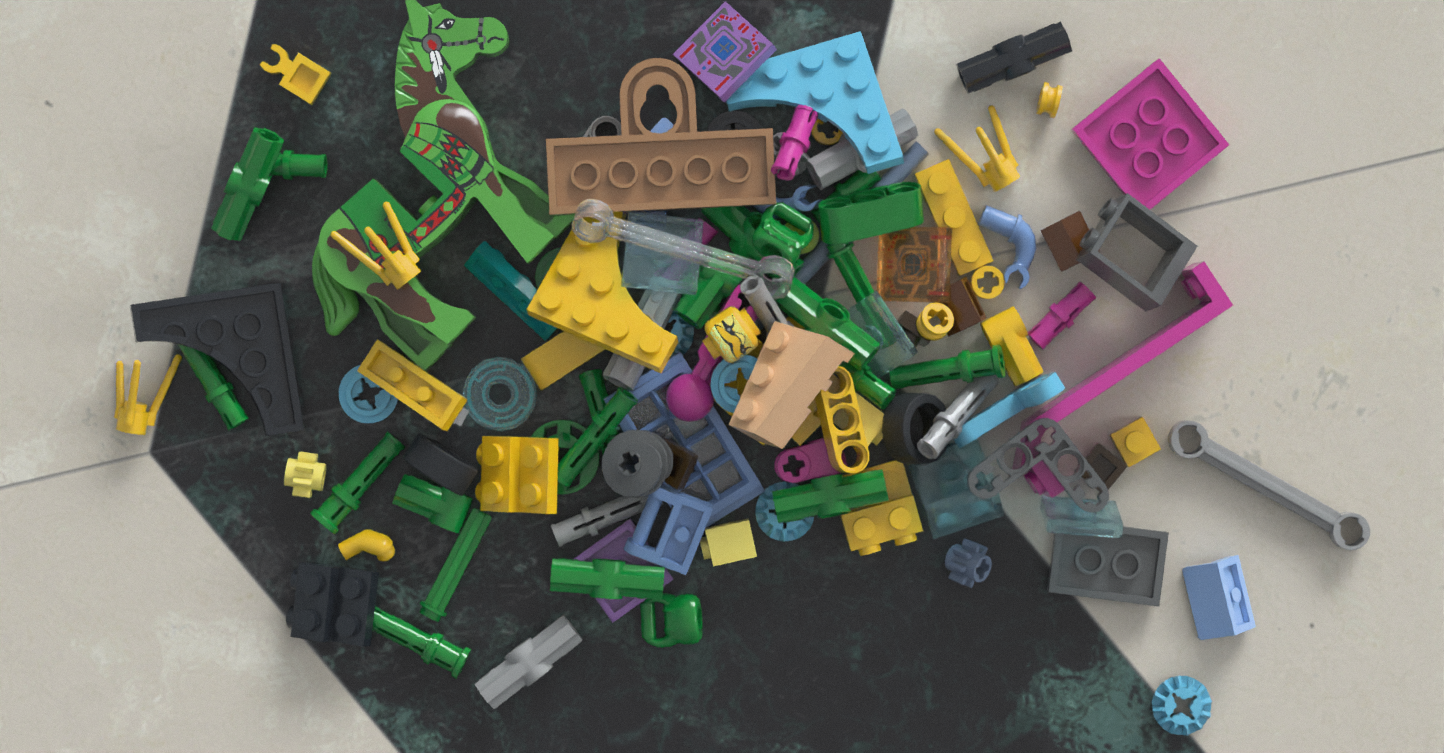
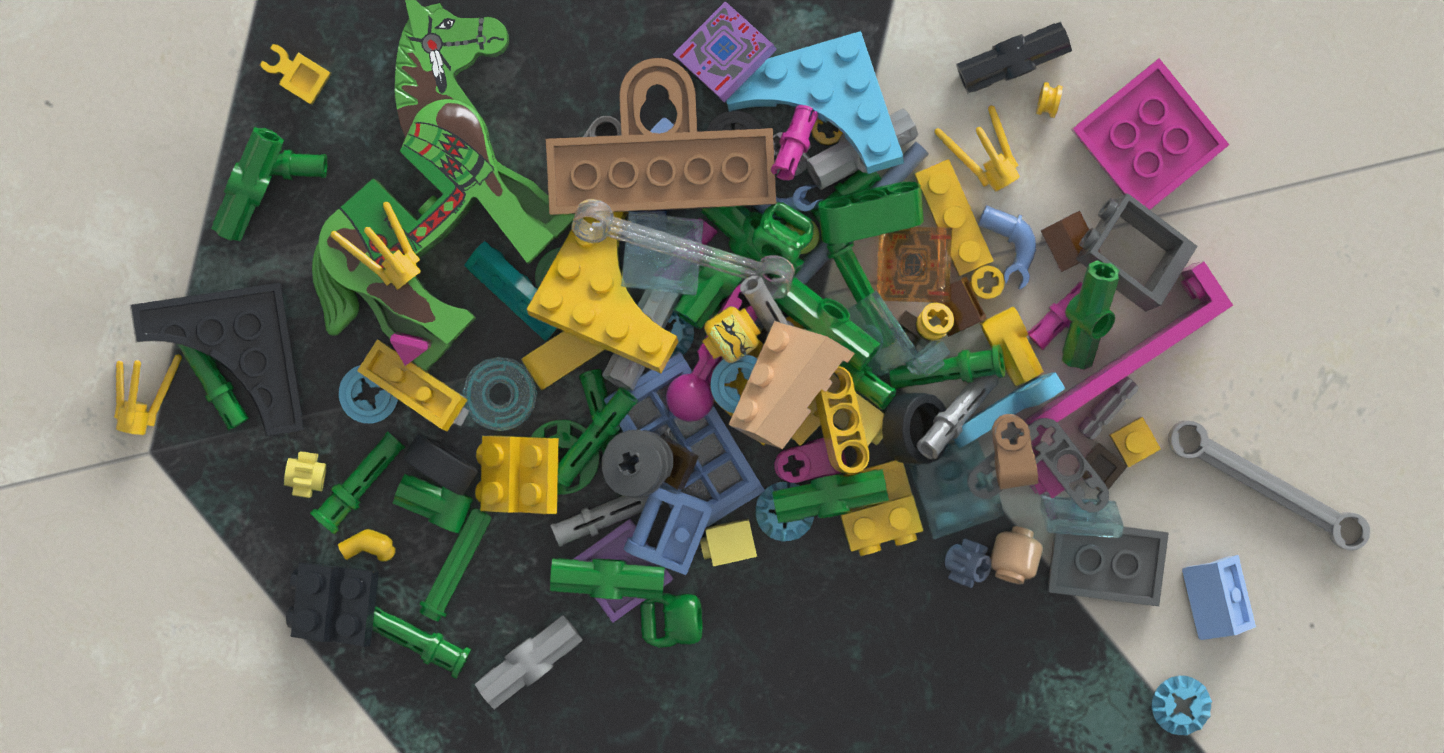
none -> dark pink slope [390,332,432,366]
none -> clear light blue plate [904,341,950,376]
none -> light nougat head [990,526,1043,584]
none -> medium nougat piece [992,414,1038,490]
none -> green piece [1062,261,1120,370]
none -> light grey axle [1078,376,1139,440]

